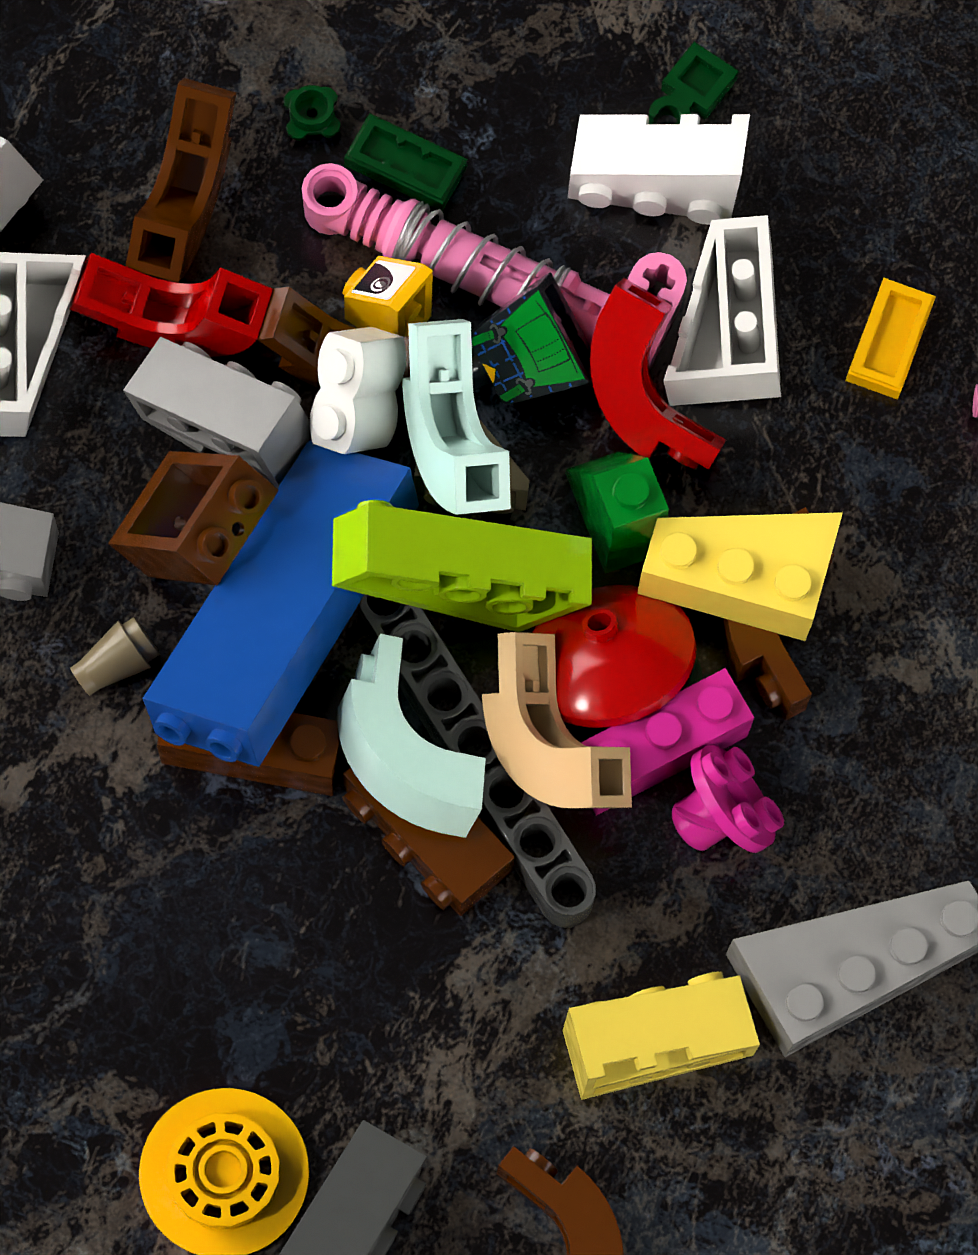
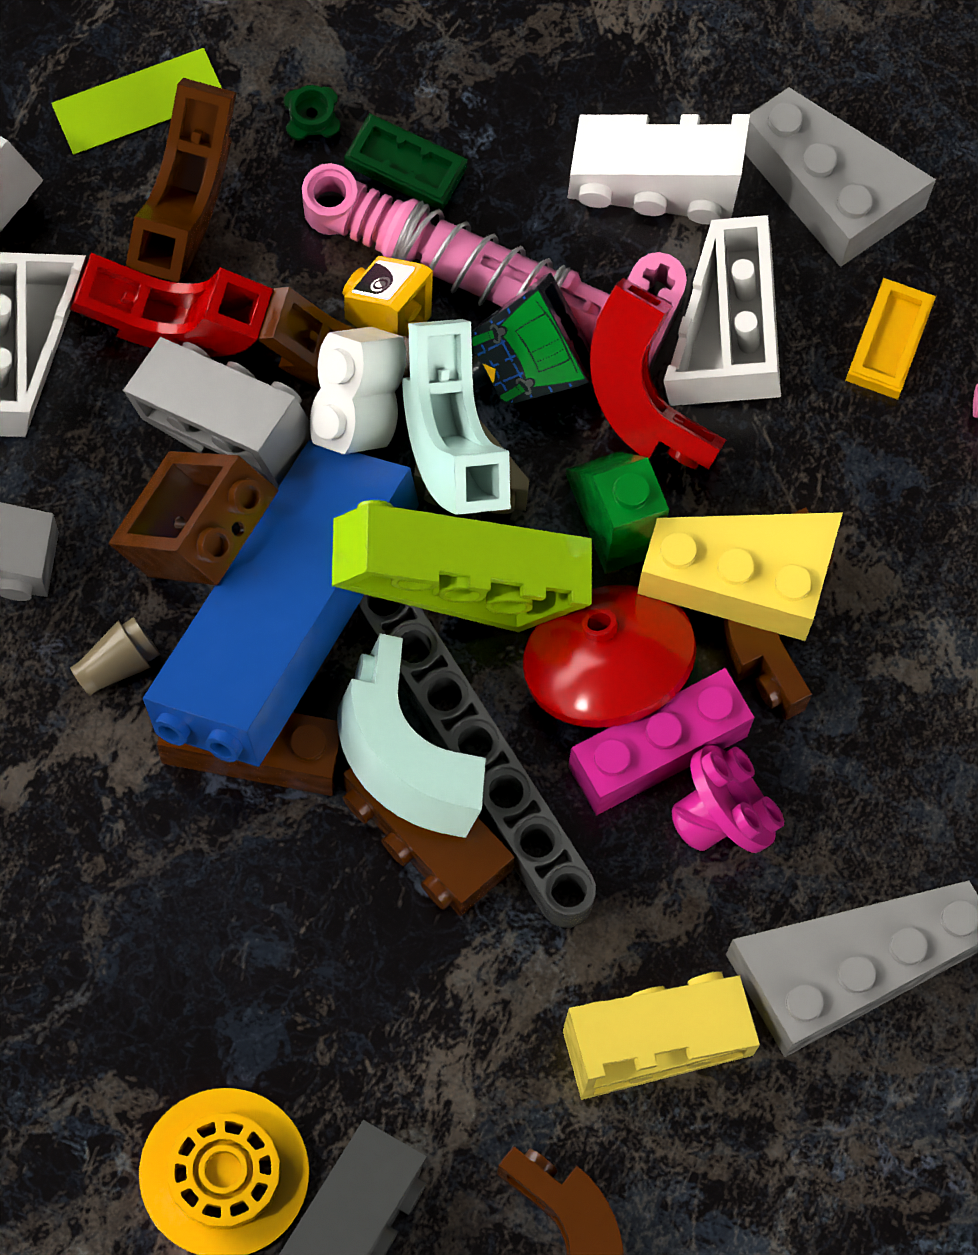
tan arch [482,632,632,808] -> none
dark green plate [648,42,738,124] -> none
none -> lime sticker [51,48,221,155]
none -> light grey wedge [745,87,936,267]

